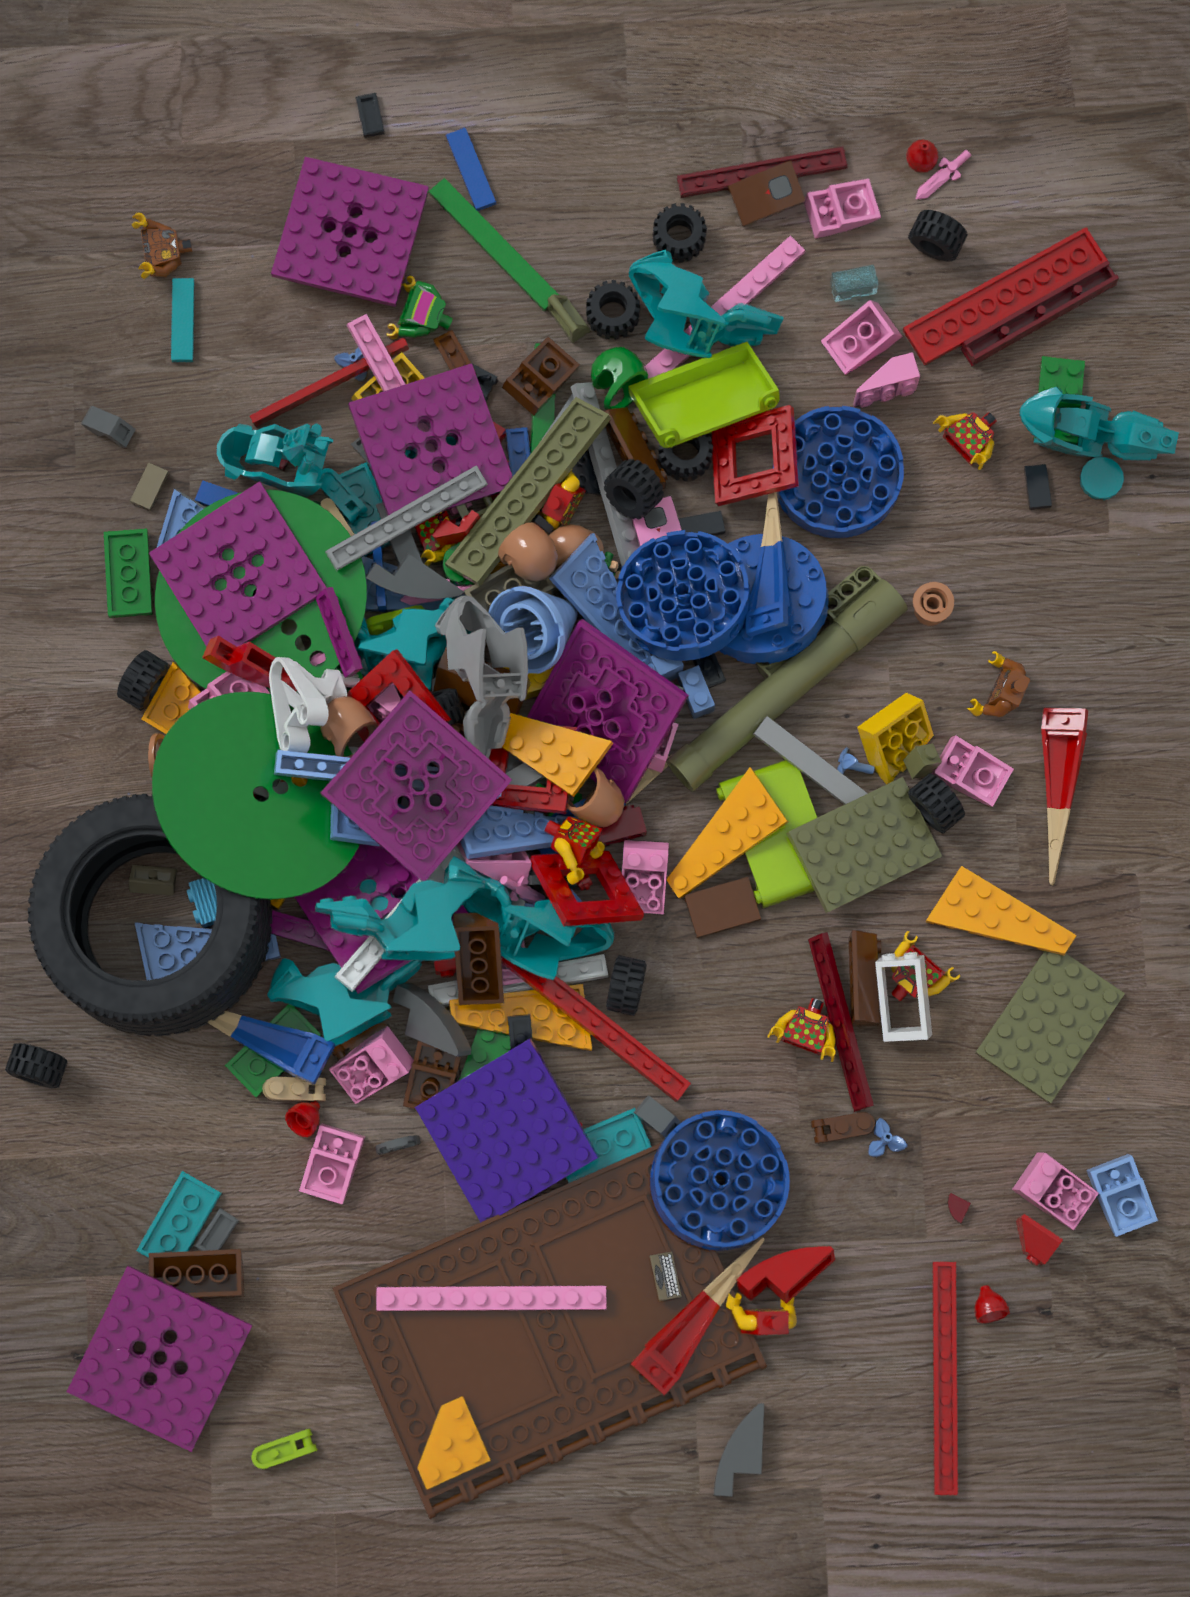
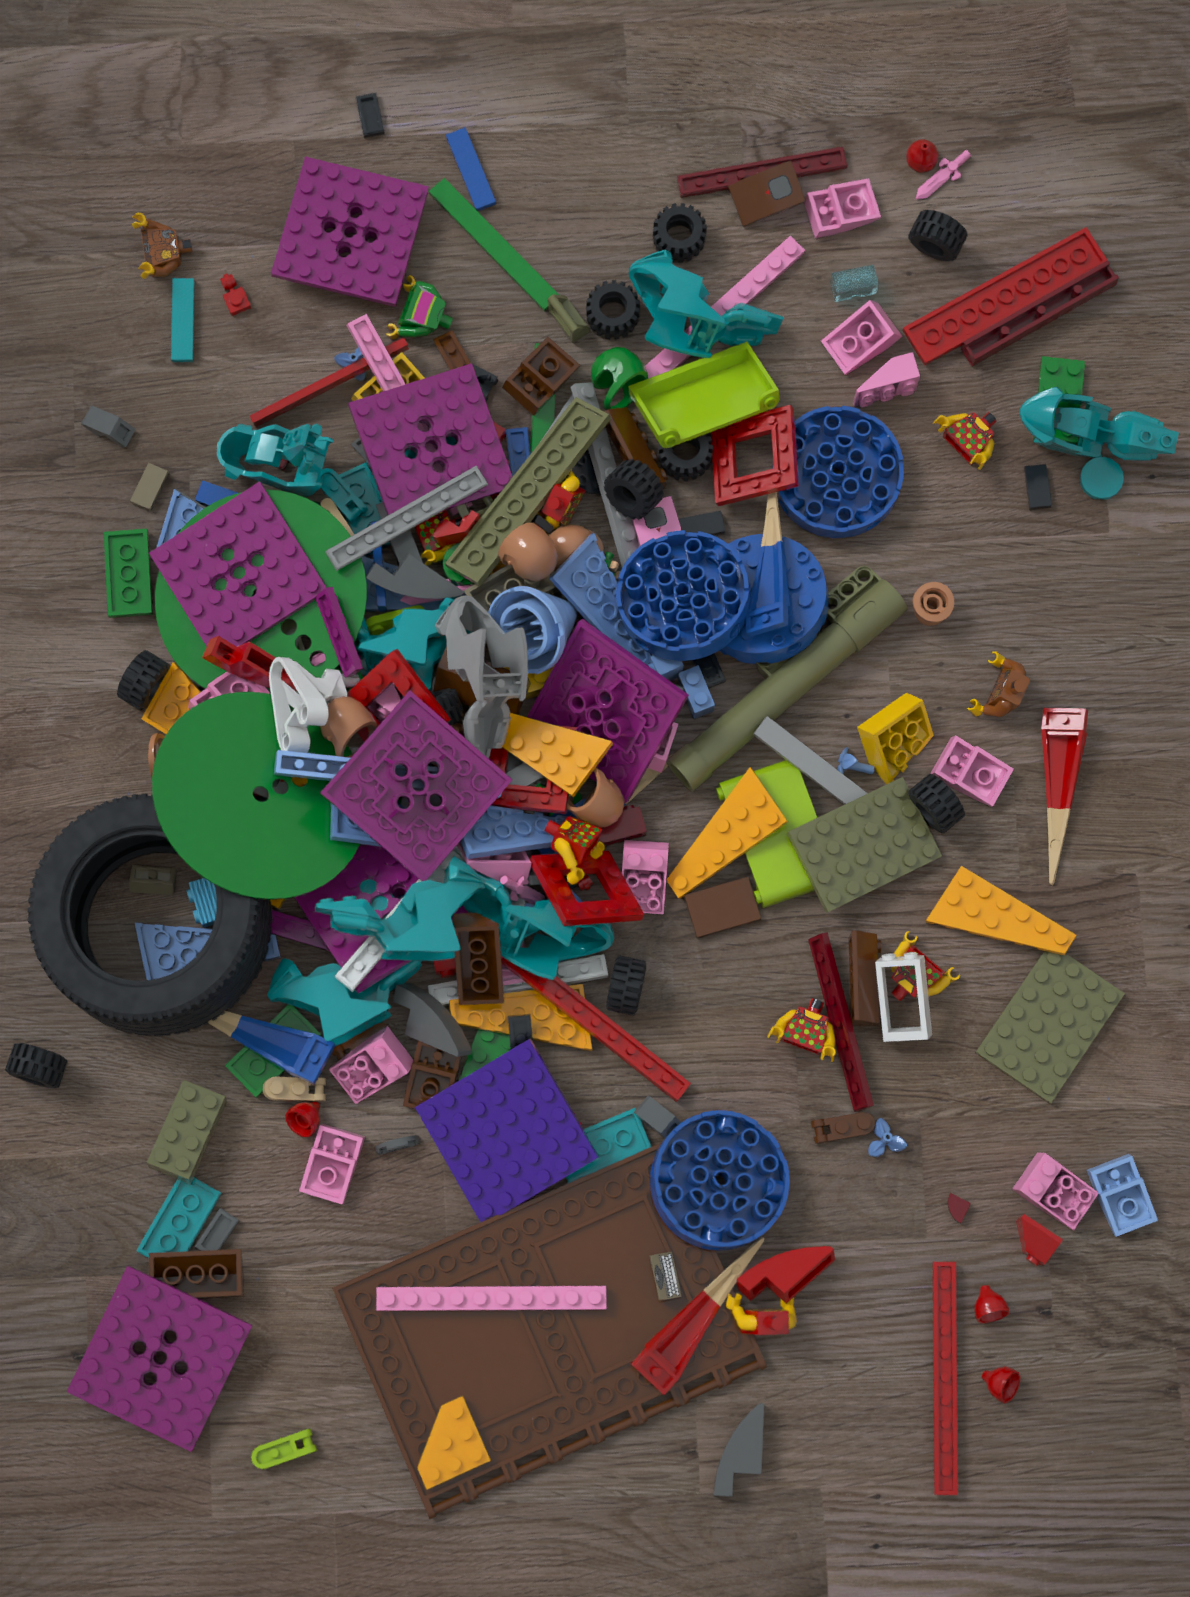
olive brick [903,743,942,779] -> none
none -> olive brick [147,1080,227,1185]
none -> red plate [220,274,251,316]
none -> red helmet [982,1366,1021,1403]

